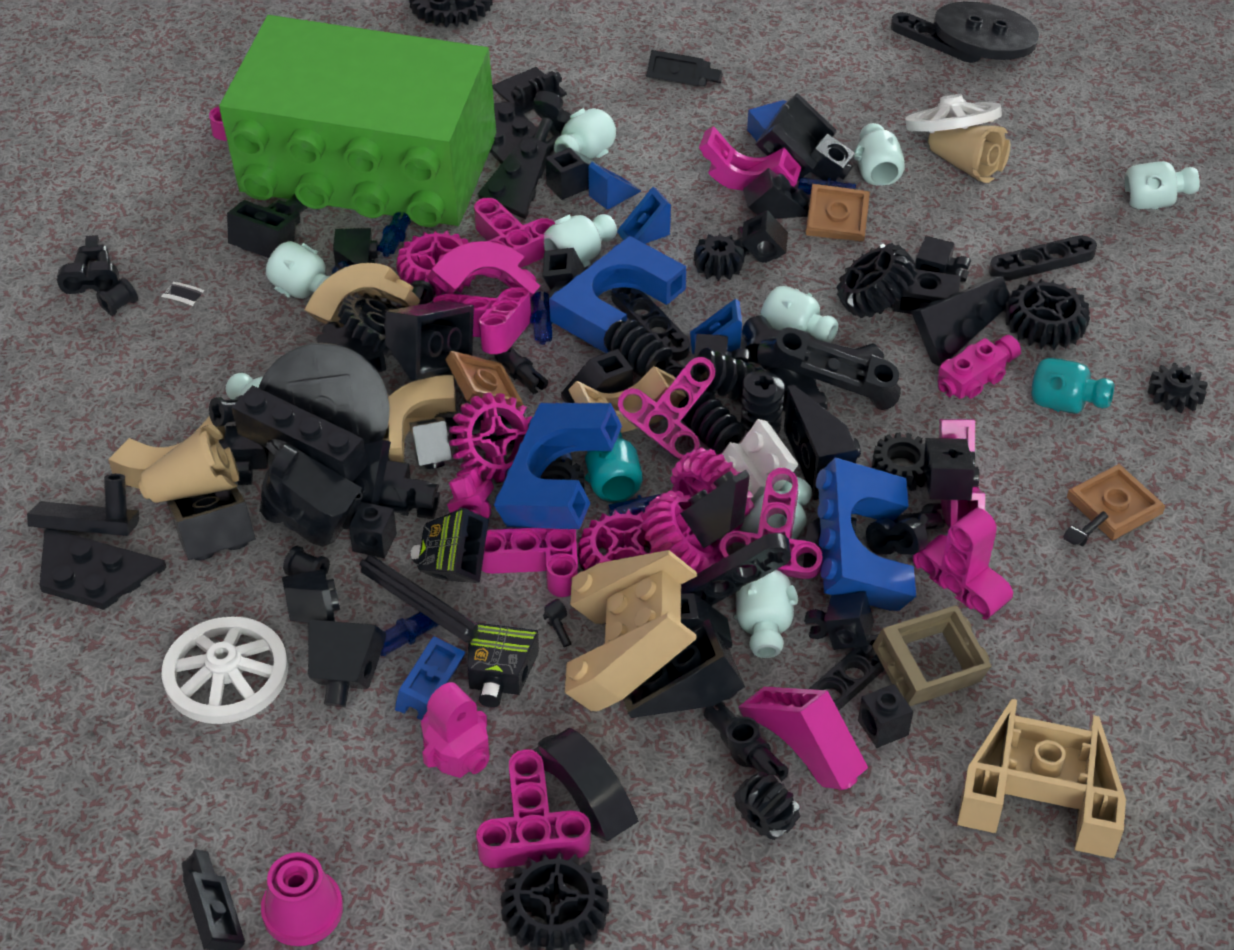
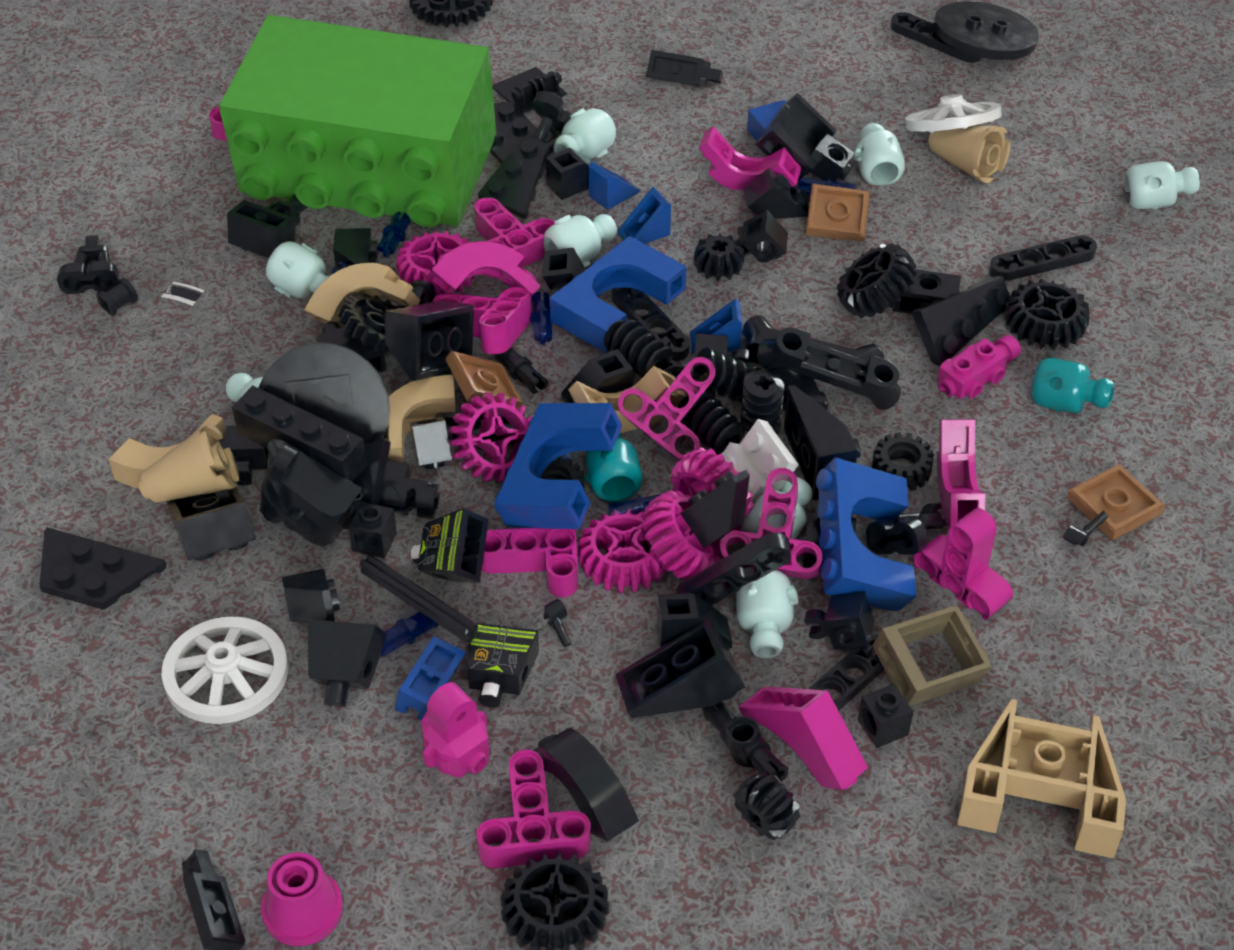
black piece [27,473,139,536] -> none
black bush [209,395,243,427] -> none
black bush [283,545,330,576] -> none
dark pink hips [447,466,494,519] -> none
tan wedge [565,550,697,711] -> none
light aqua piece [760,286,839,343] -> none
black brick [915,236,971,282] -> none
black brick [923,438,979,500] -> none
black gear [1147,363,1208,413] -> none

